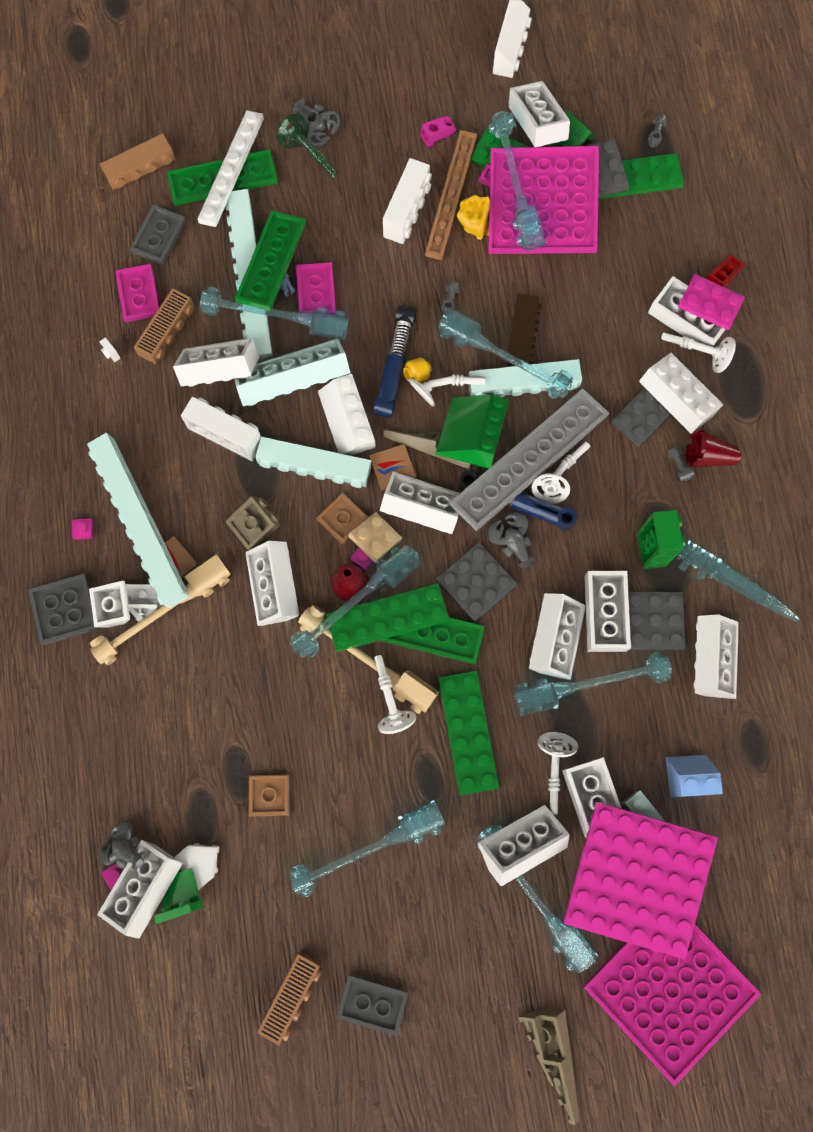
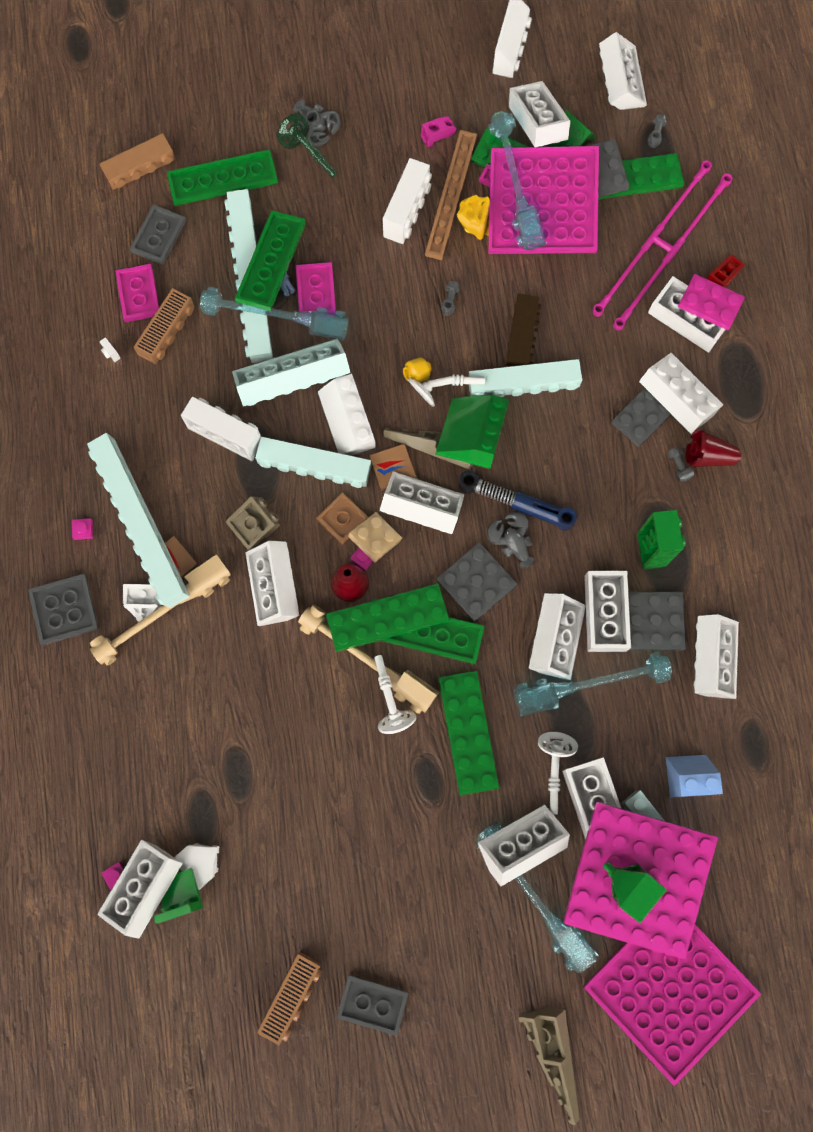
white slope [89,581,130,628] -> none
dark grey animal [99,821,145,870] -> none
white brick [173,338,259,387] -> none
white plate [198,110,264,227] -> none
medium nougat tile [249,775,289,816] -> none
clear light blue bar [289,801,445,897] -> none
clear light blue bar [290,545,421,658] -> none
piece [373,305,417,418] -> none
clear light blue bar [438,308,573,399] -> none
light grey plate [450,389,609,531] -> none
white dish [532,442,590,504] -> none
white dish [661,333,736,373] -> none
clear light blue piece [677,541,800,623] -> none
none -> dark pink bar [592,160,733,331]
none -> white slope [599,32,647,110]
none -> green piece [603,861,667,923]

